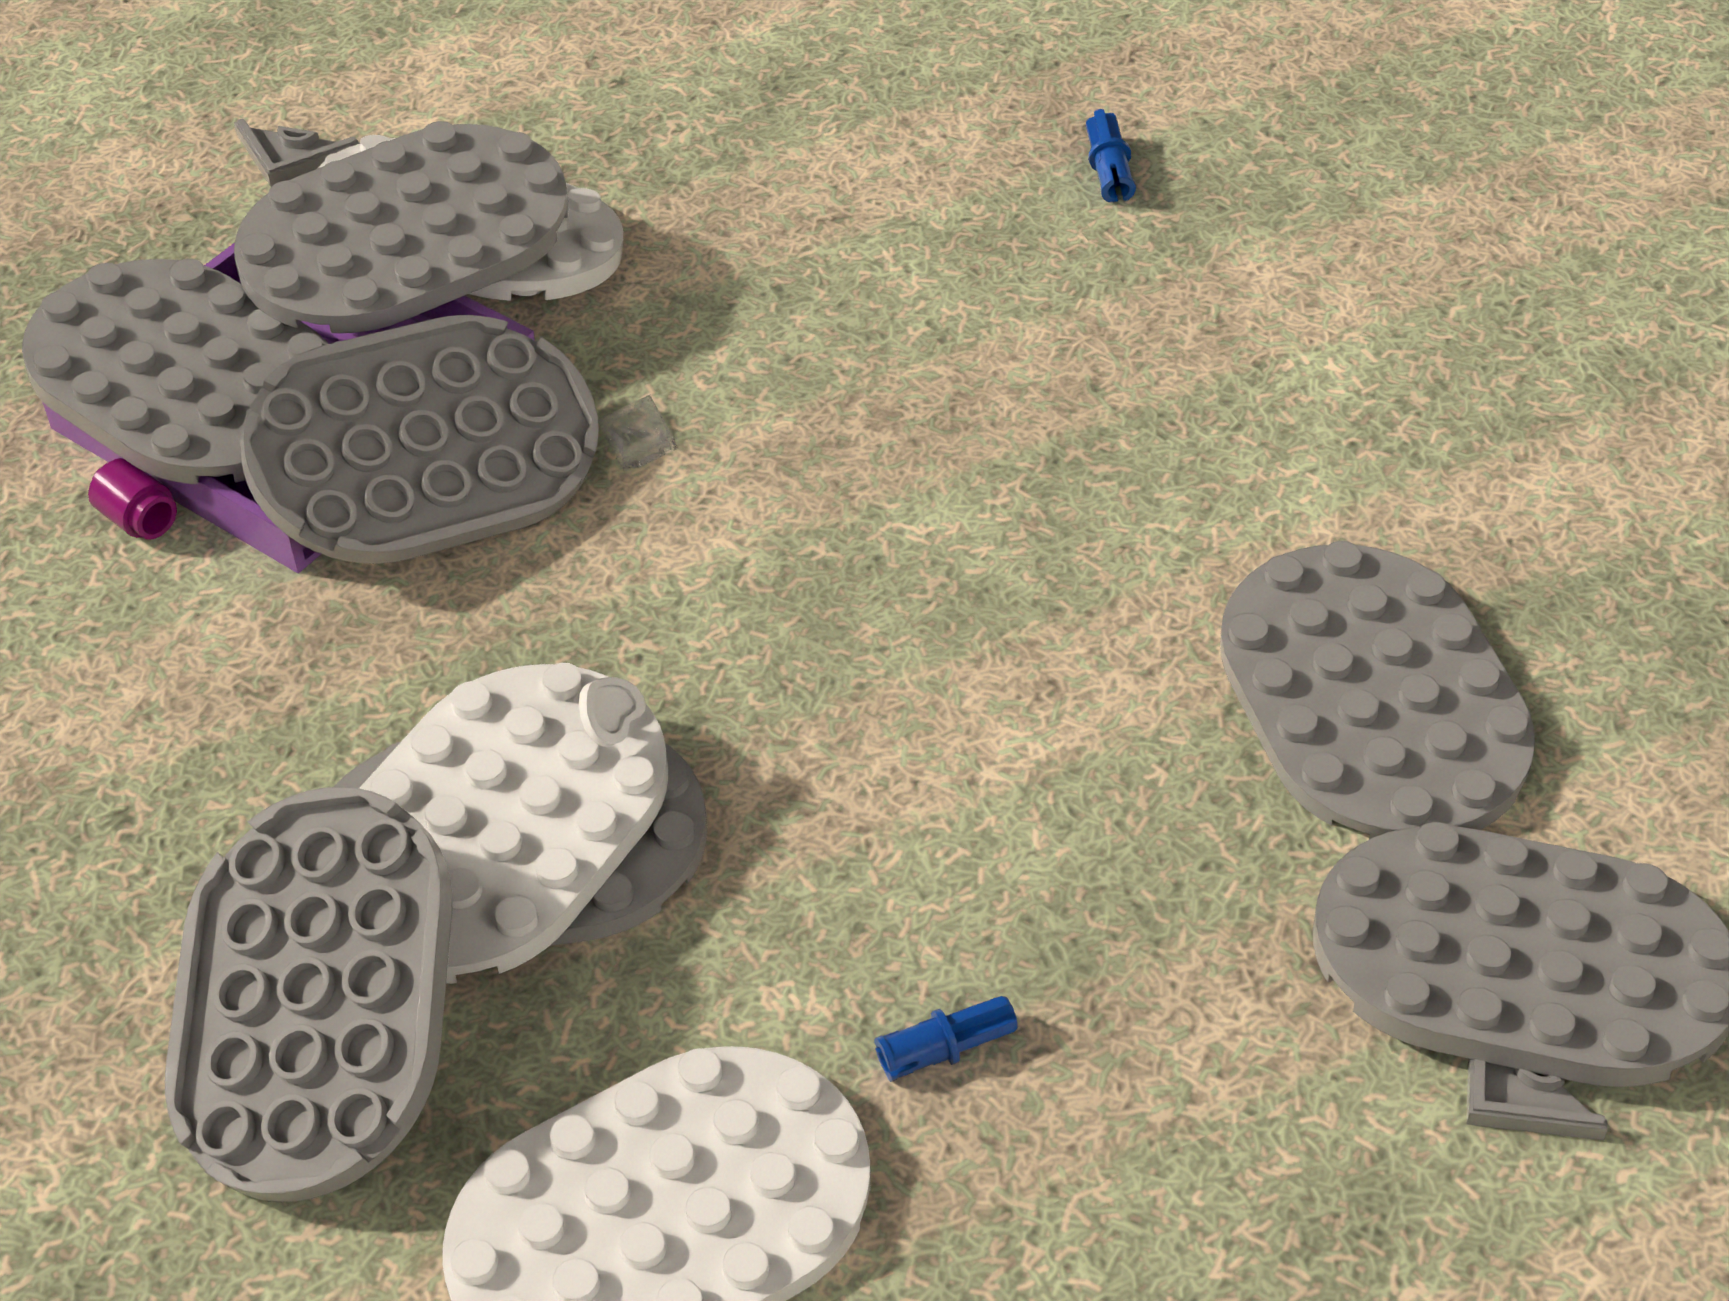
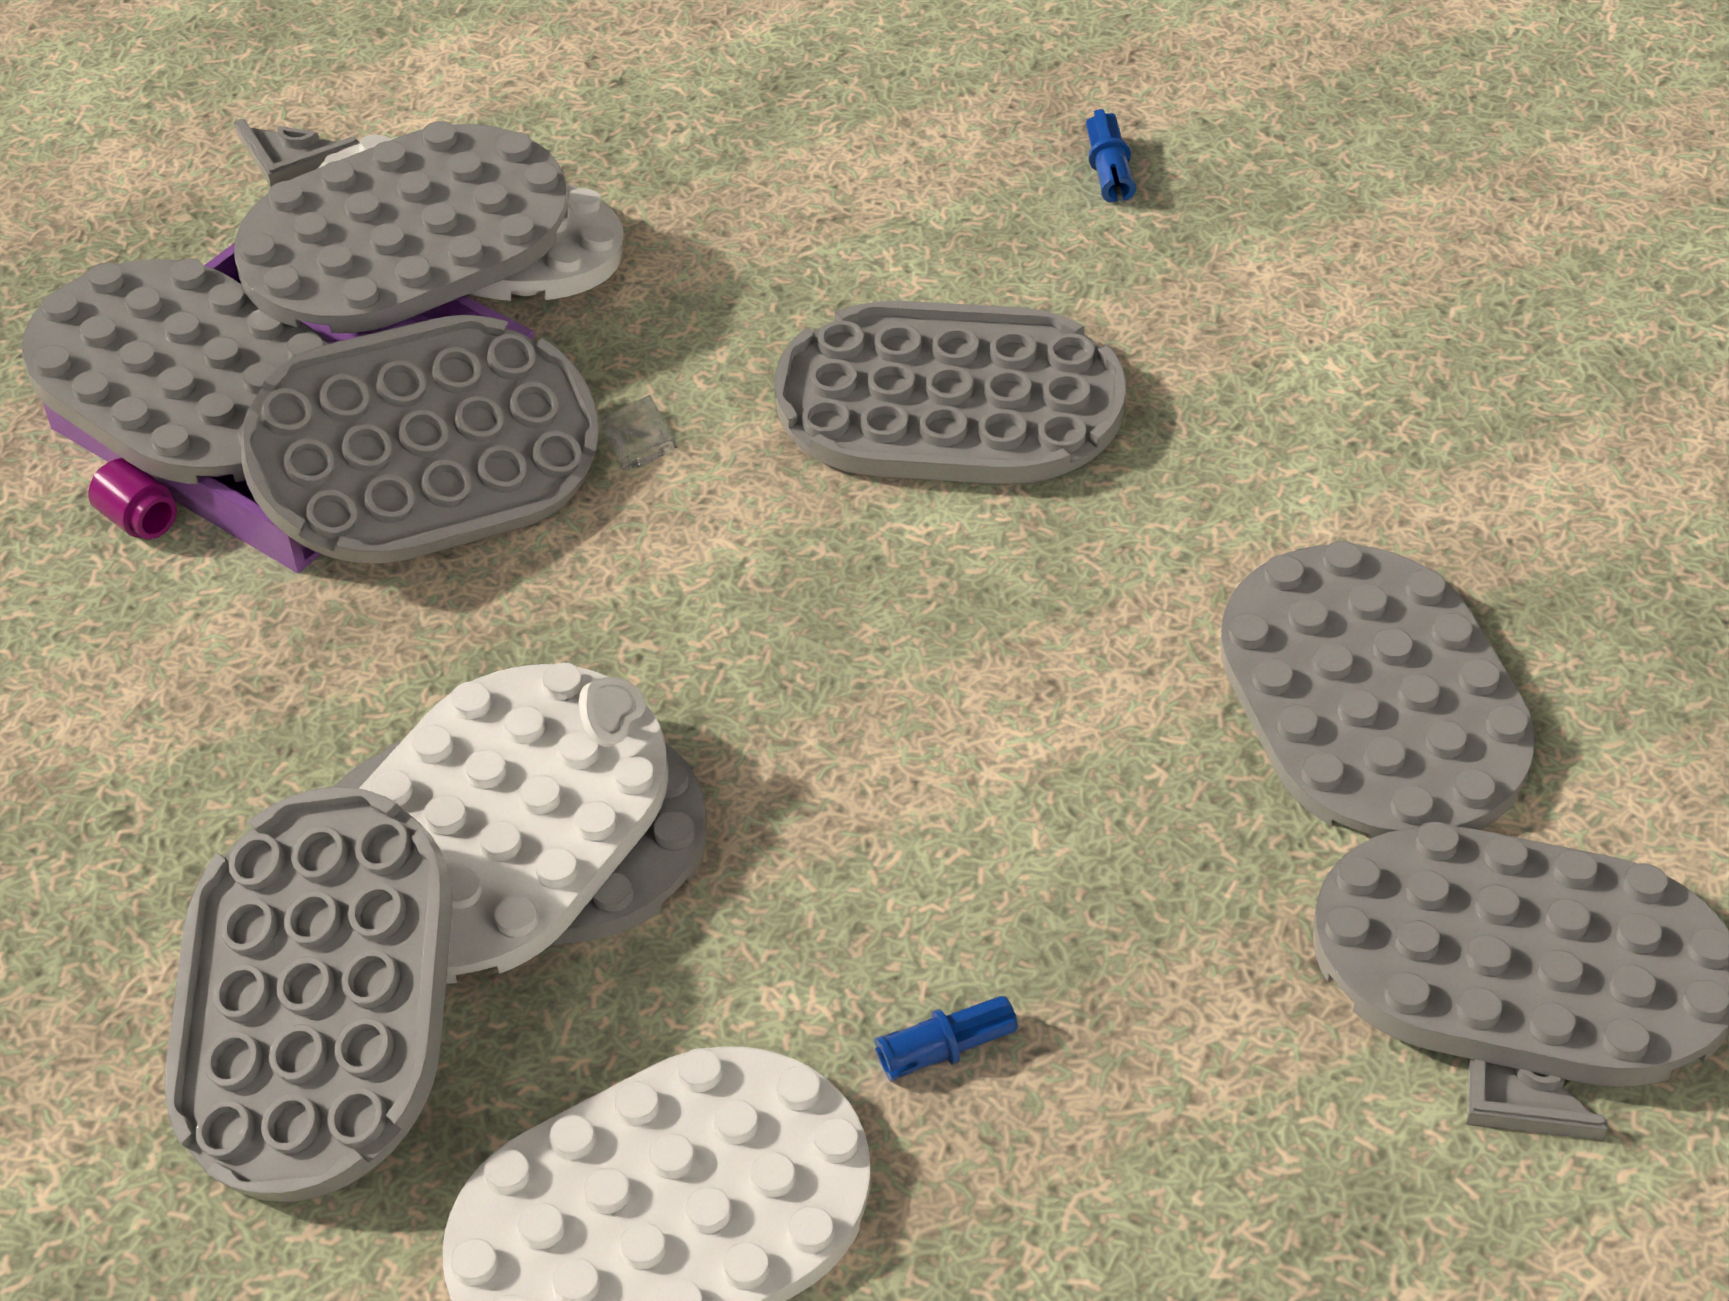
none -> light grey plate [775,301,1126,484]

